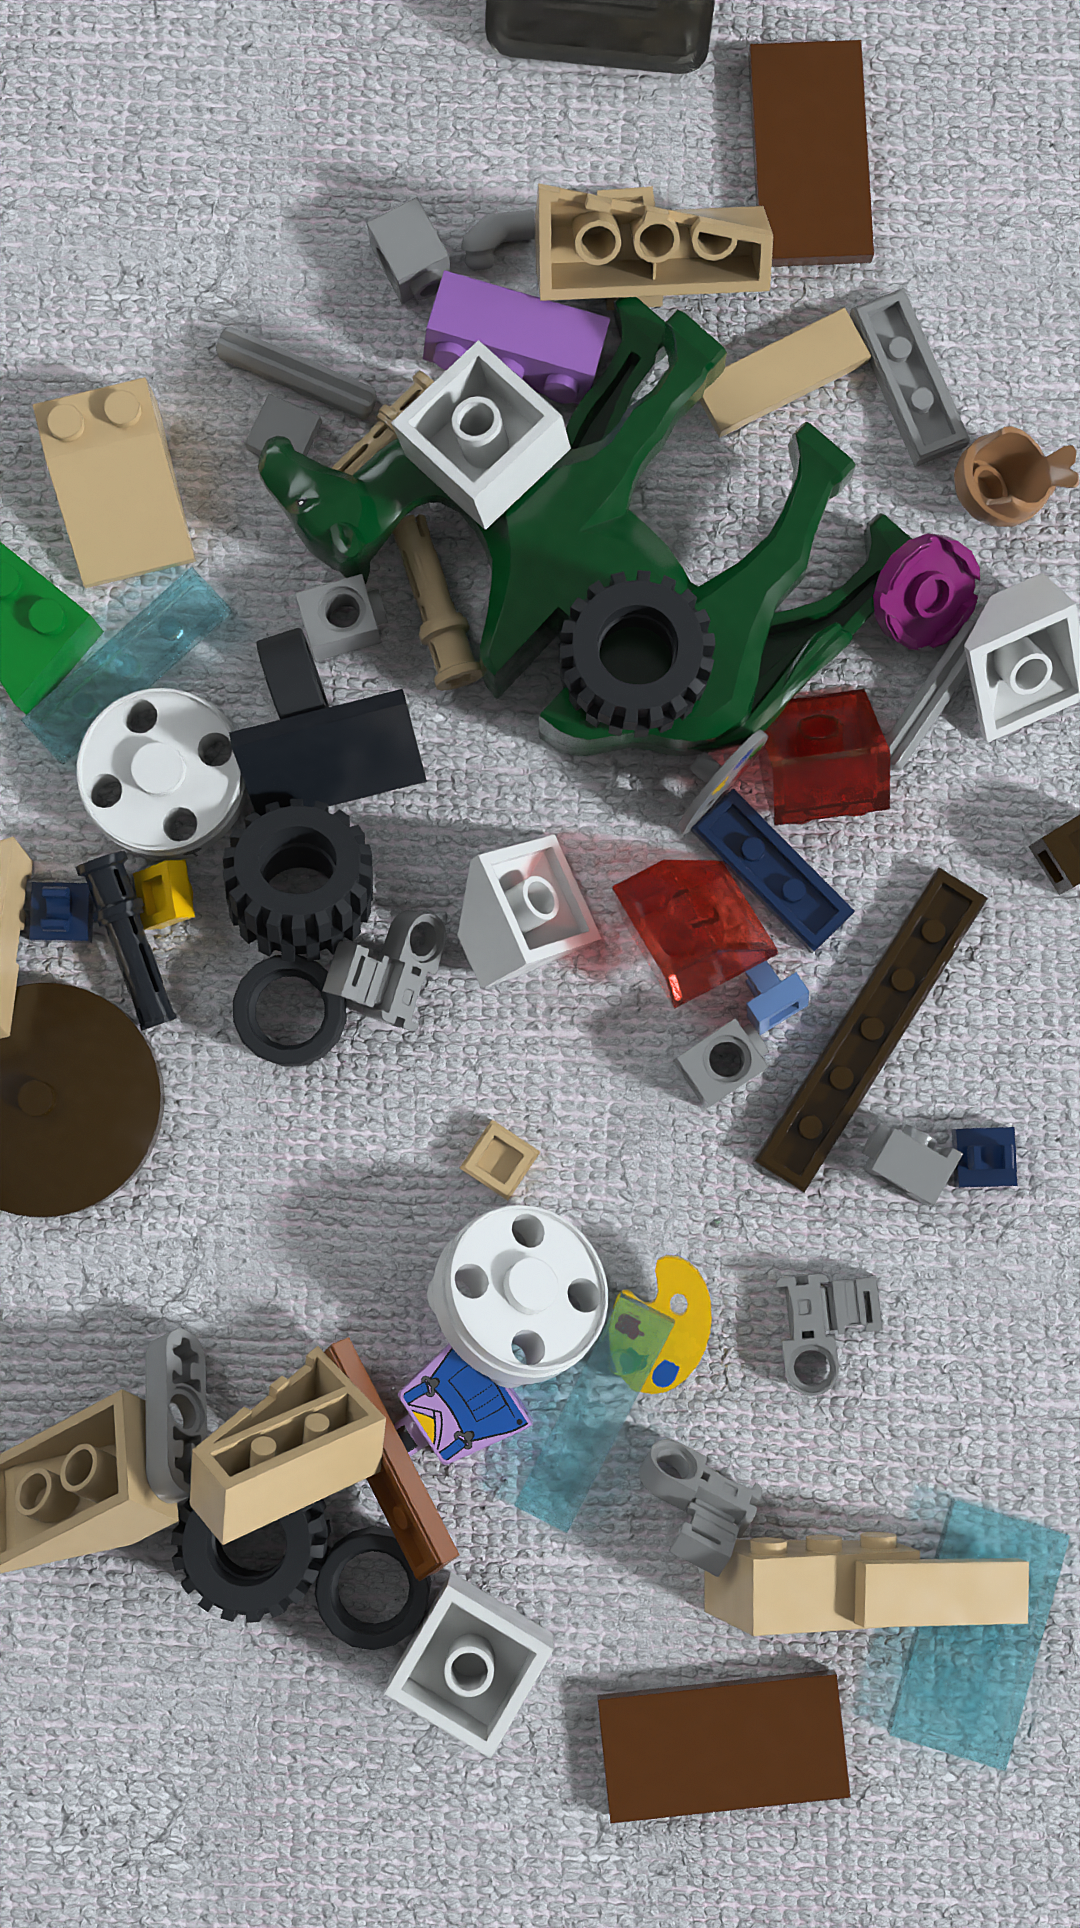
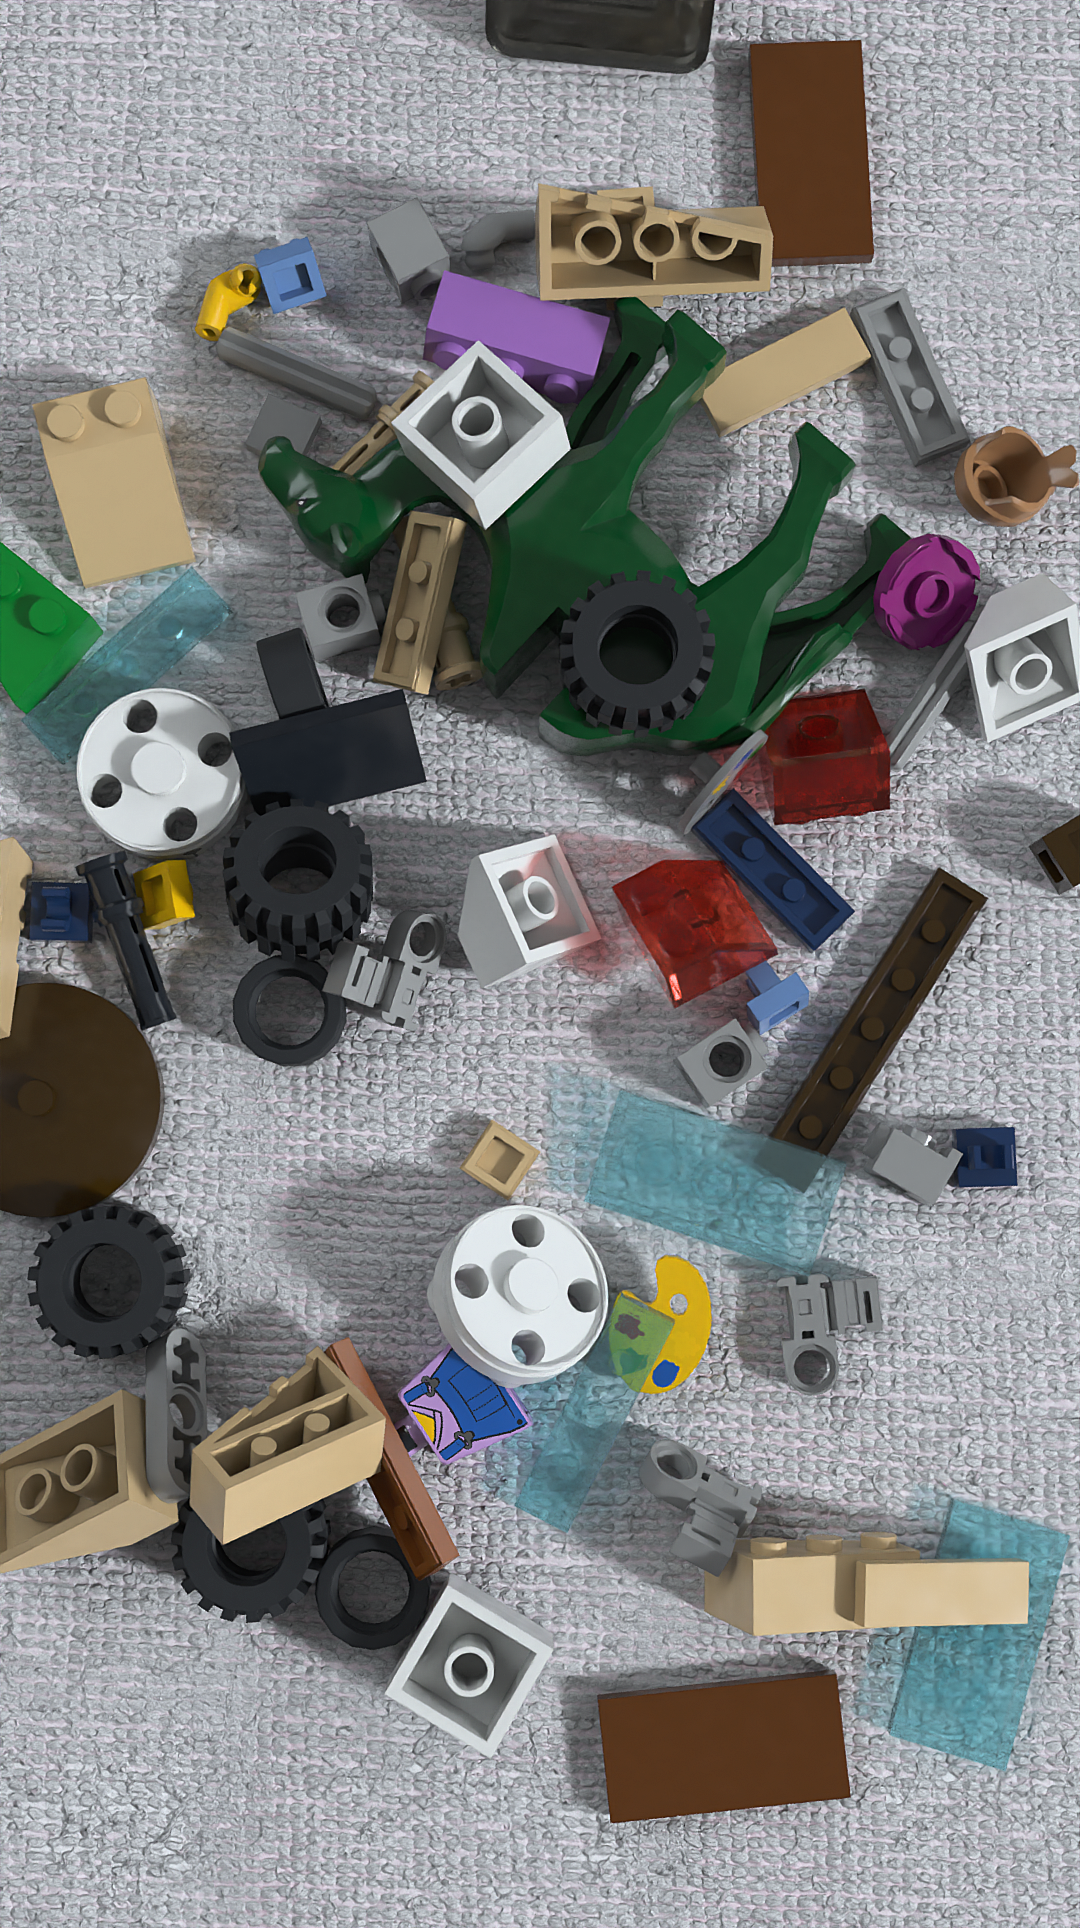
none -> black tyre [27,1205,190,1359]
none -> yellow arm [195,263,262,341]
none -> medium blue tile [254,237,327,314]
none -> tan tile [372,510,467,695]
none -> clear light blue tile [584,1088,847,1277]

